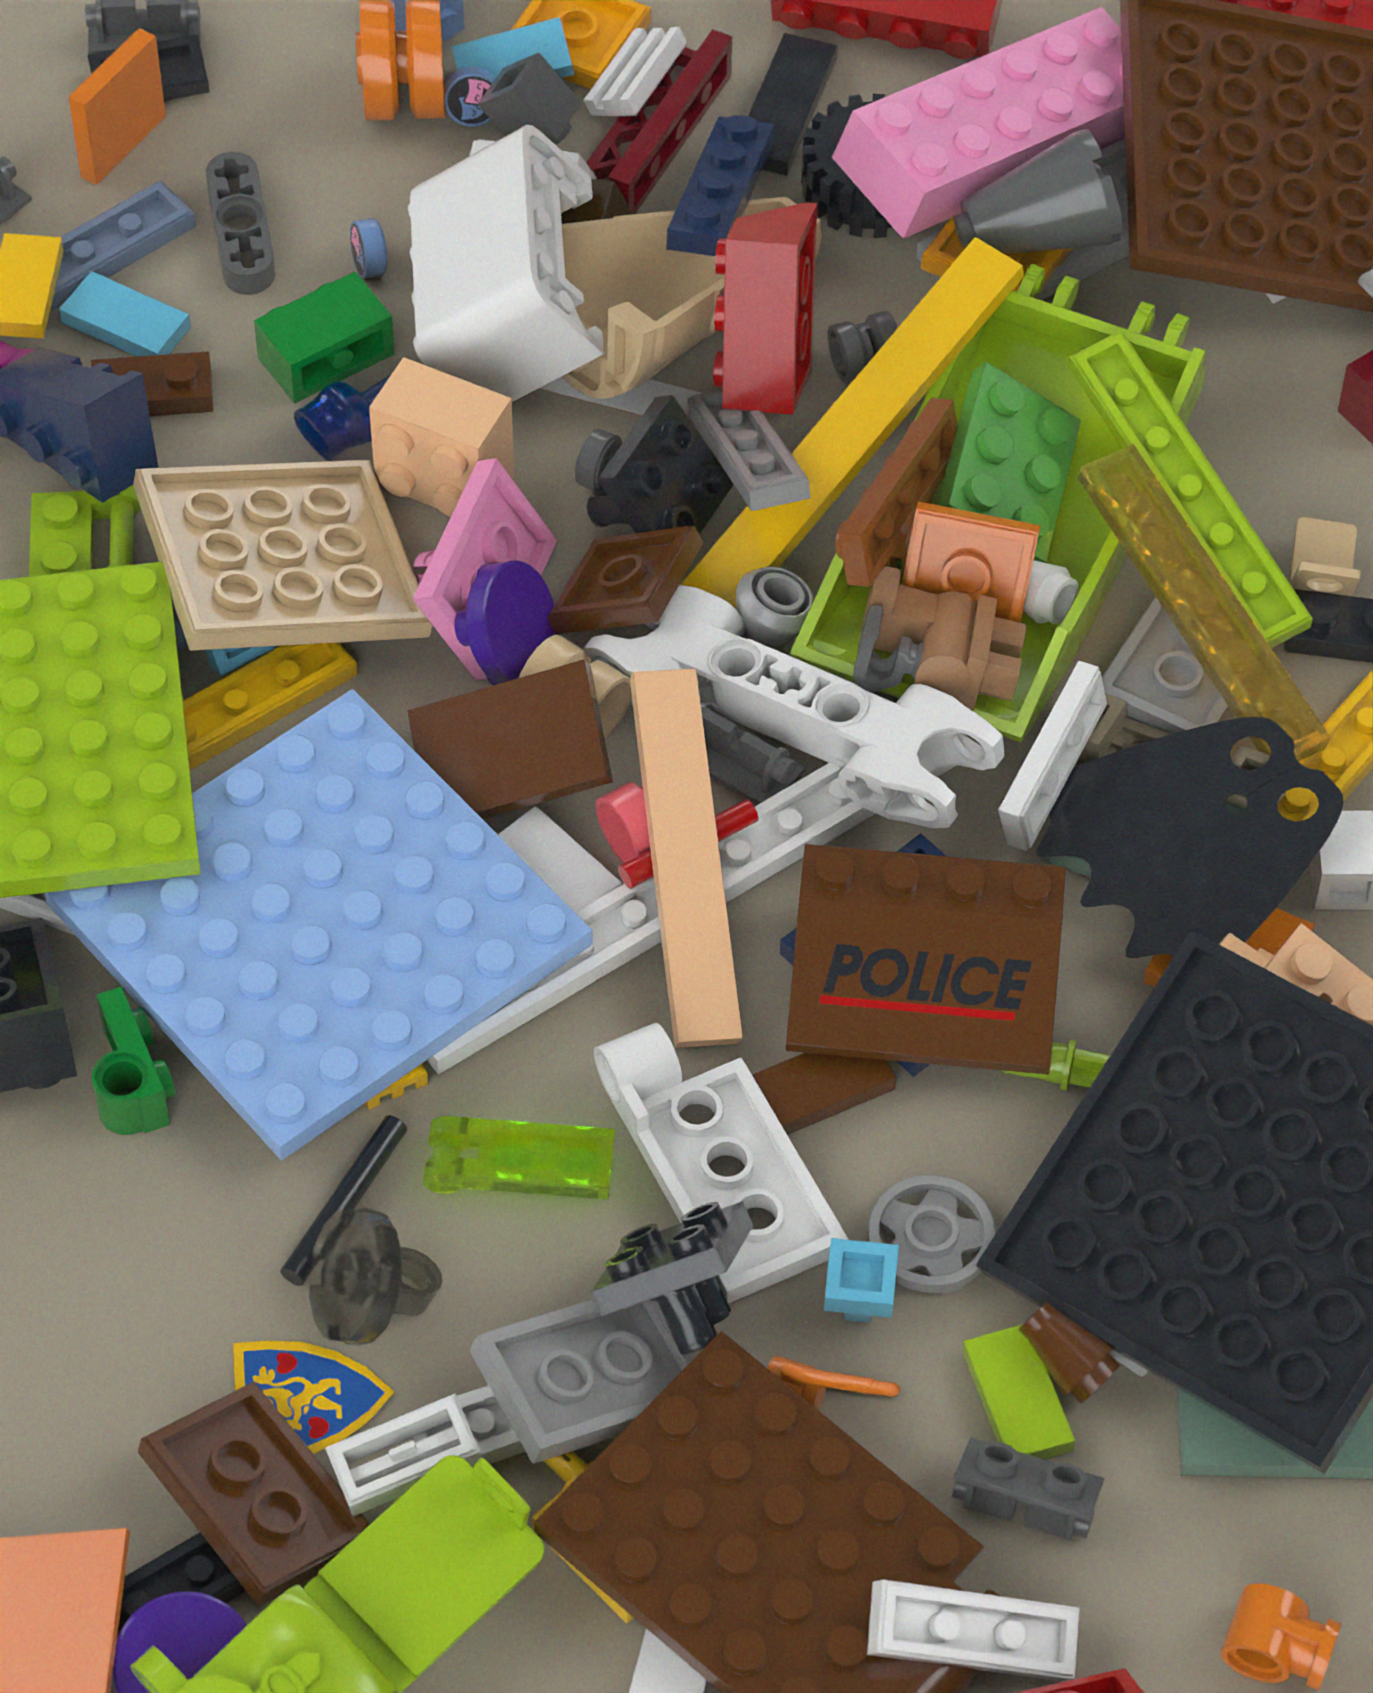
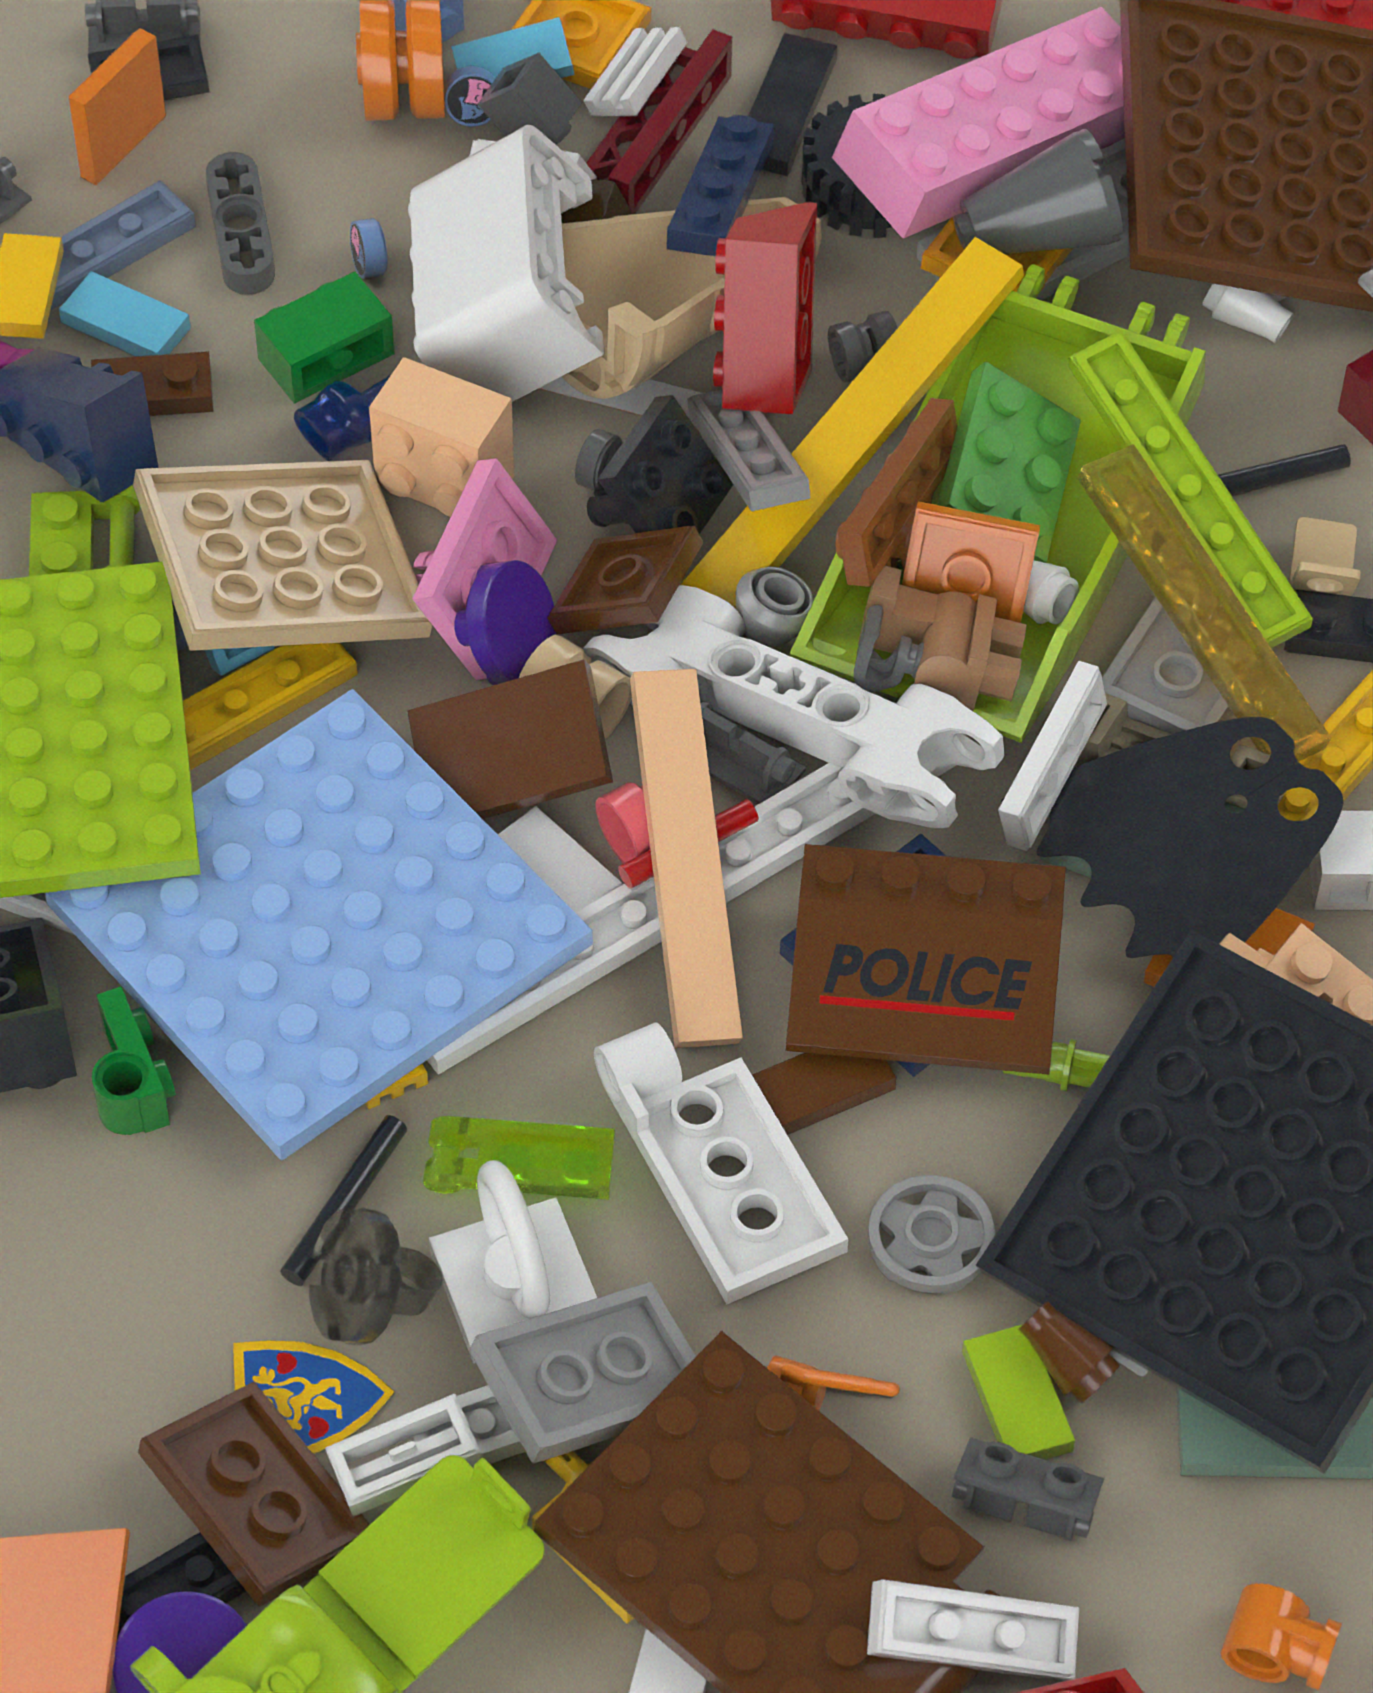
black plate [591,1201,753,1355] -> none
medium azure tile [824,1238,899,1323] -> none
none -> white tile [429,1160,597,1364]
none -> white cone [1203,284,1294,343]
none -> black bar [1218,444,1351,496]

